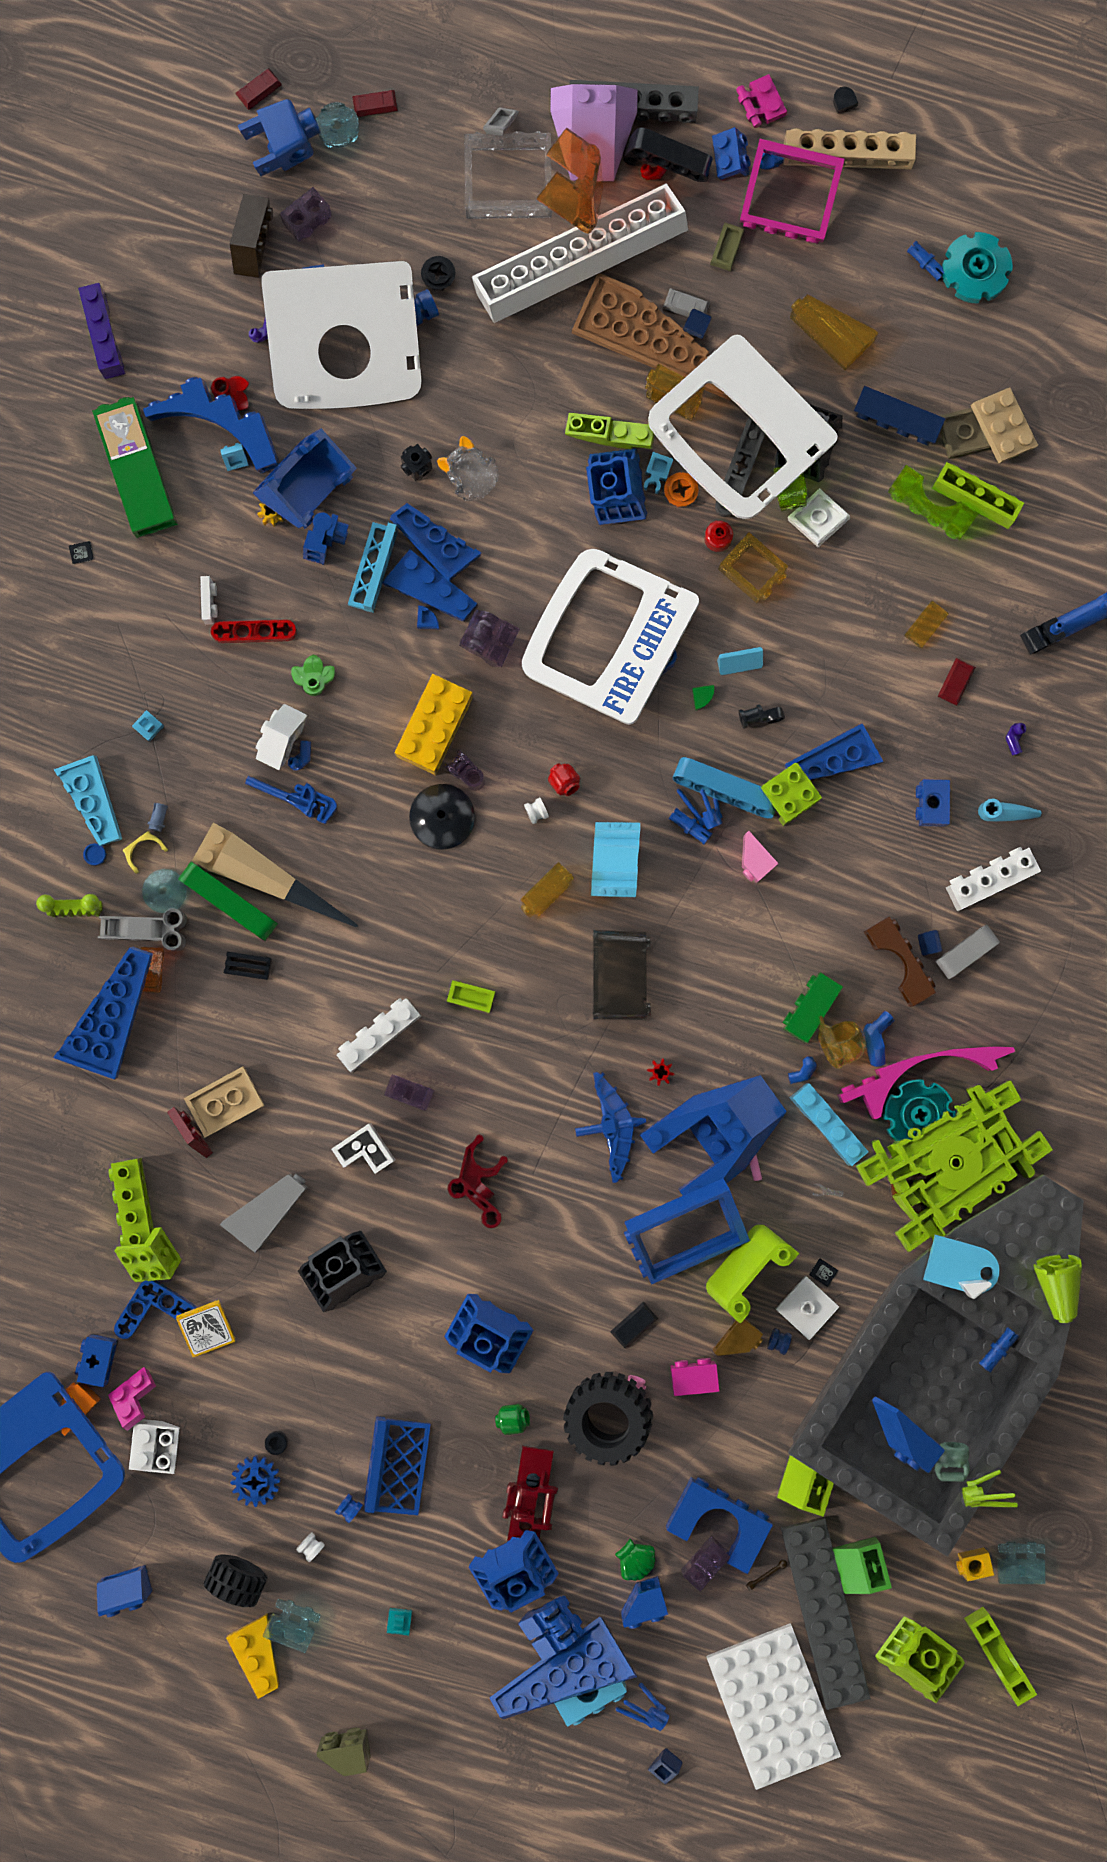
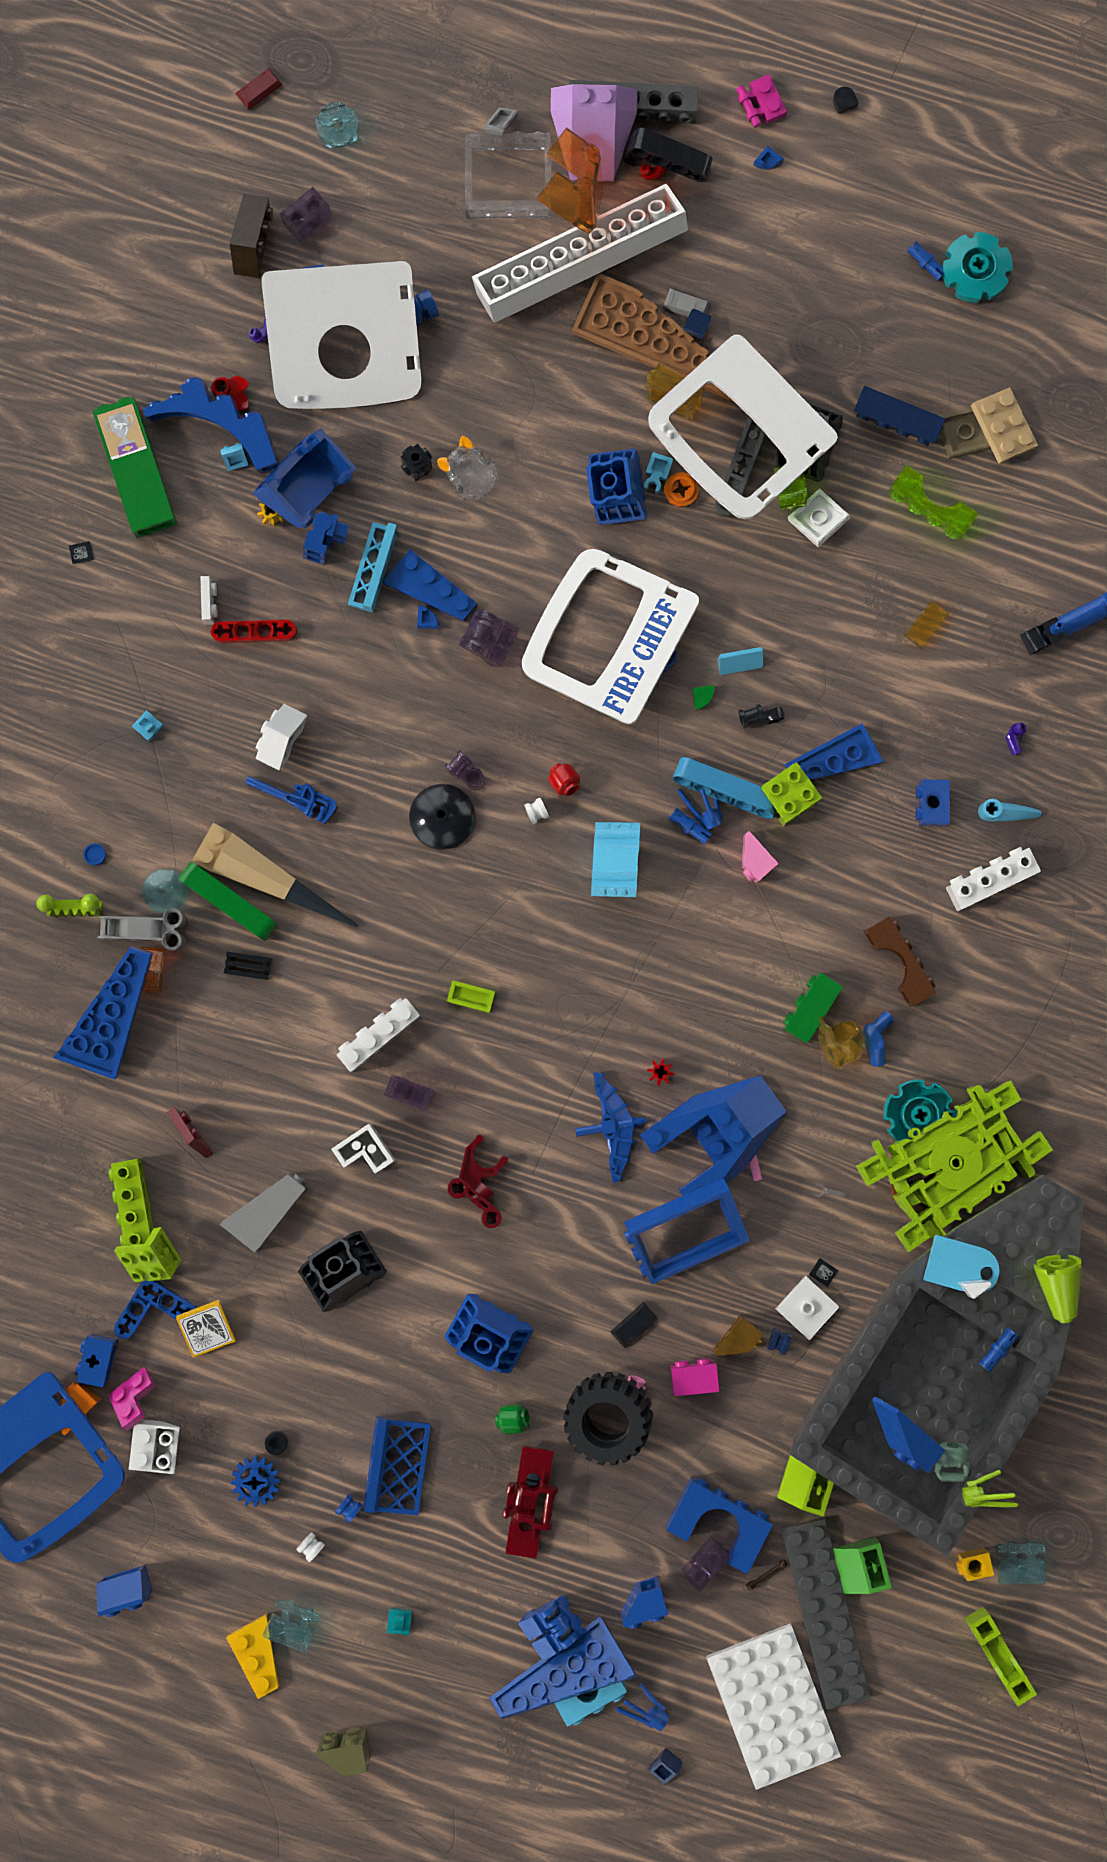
medium azure wing [54,755,122,846] -> none
dark purple arch [78,283,126,379] -> none
light yellow cap [123,831,168,874] -> none
sand blue pin [147,803,168,832] -> none
tan plate [184,1066,265,1138] -> none
black tyre [203,1554,268,1607] -> none
blue piece [238,99,321,177] -> none
blue arm [288,741,311,770] -> none
bright green plate [291,654,335,696] -> none
dark red tile [352,90,398,117] -> none
blue wing [390,503,481,582] -> none
yellow brick [394,674,473,775] -> none
black gear [421,256,456,291] -> none
blue slope [469,1530,559,1613] -> none
clear yellow window [520,862,574,919] -> none
lime slope [565,413,655,449] -> none
clear smoke windscreen [593,930,651,1021] -> none
green animal [615,1539,655,1581] -> none
red head [704,520,733,552] -> none
lime windscreen [706,1224,799,1324] -> none
olive tile [710,222,745,272] -> none
blue bracket [712,127,751,180] -> none
clear yellow window [718,532,788,603] -> none
dark pink window [740,139,845,244] -> none
tan brick [783,128,916,169] -> none
blue arm [788,1056,817,1084] -> none
clear yellow slope [790,294,878,370] -> none
medium azure arch [790,1083,869,1166] -> none
dark pink slope [837,1047,1015,1119] -> none
lime slope [875,1616,965,1703] -> none
dark blue slope [918,930,942,956] -> none
lime brick [931,462,1024,529] -> none
light grey beam [935,924,1000,979] -> none
dark red tile [937,658,976,706] -> none

